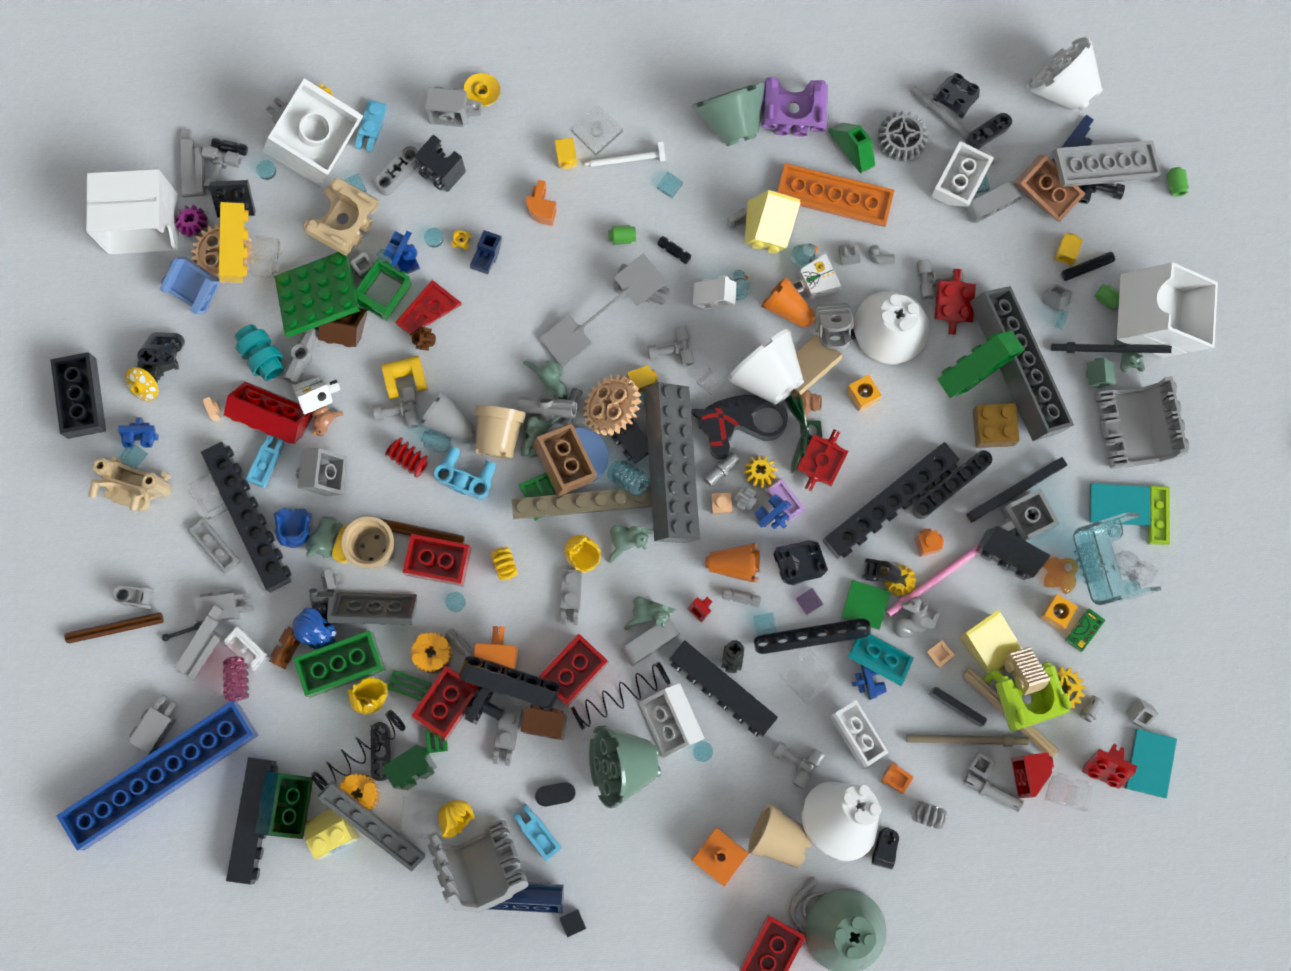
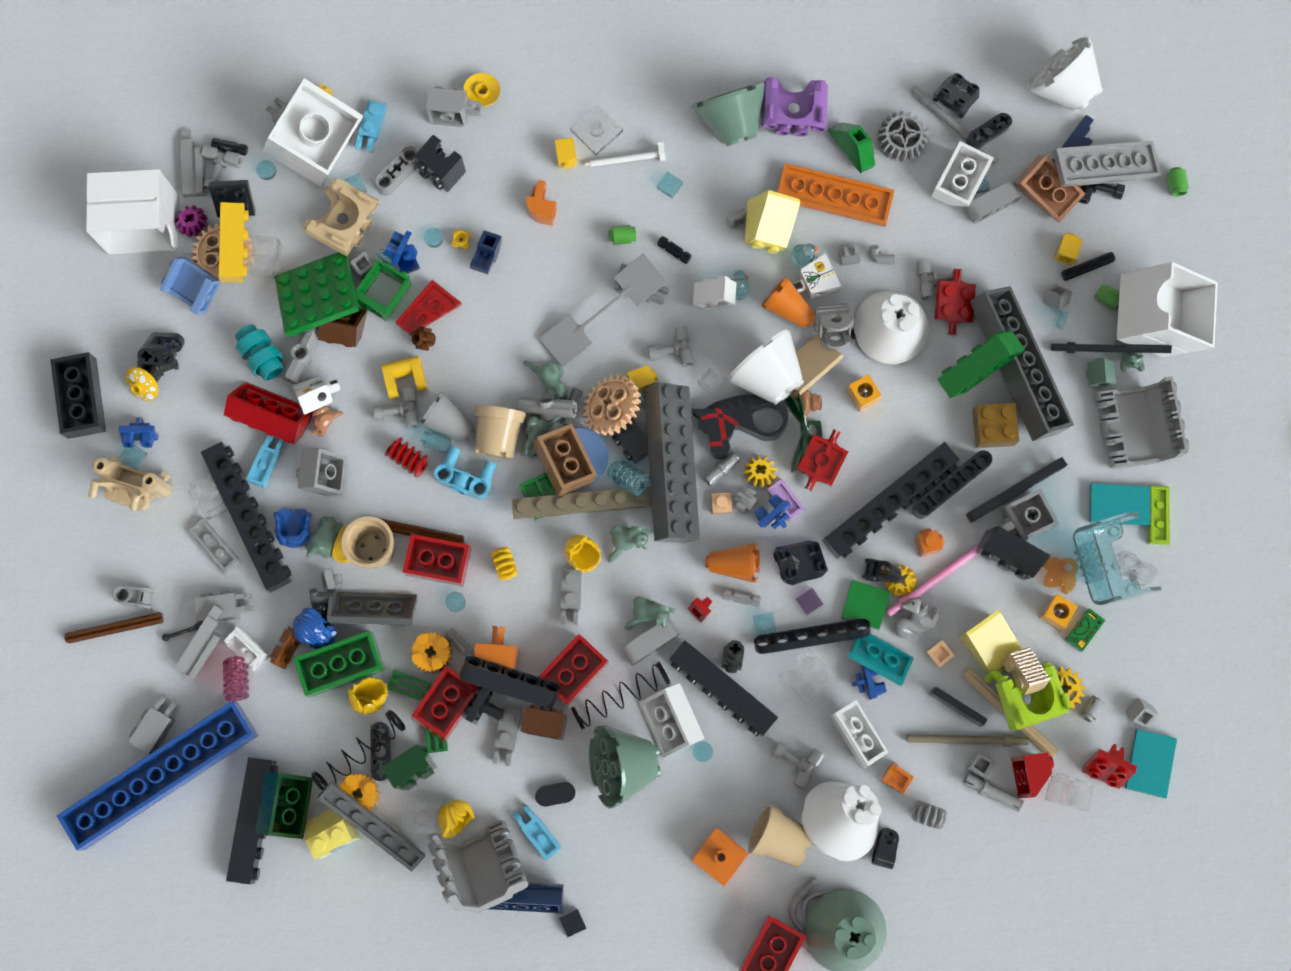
light nougat plate [203,397,222,422] -> none

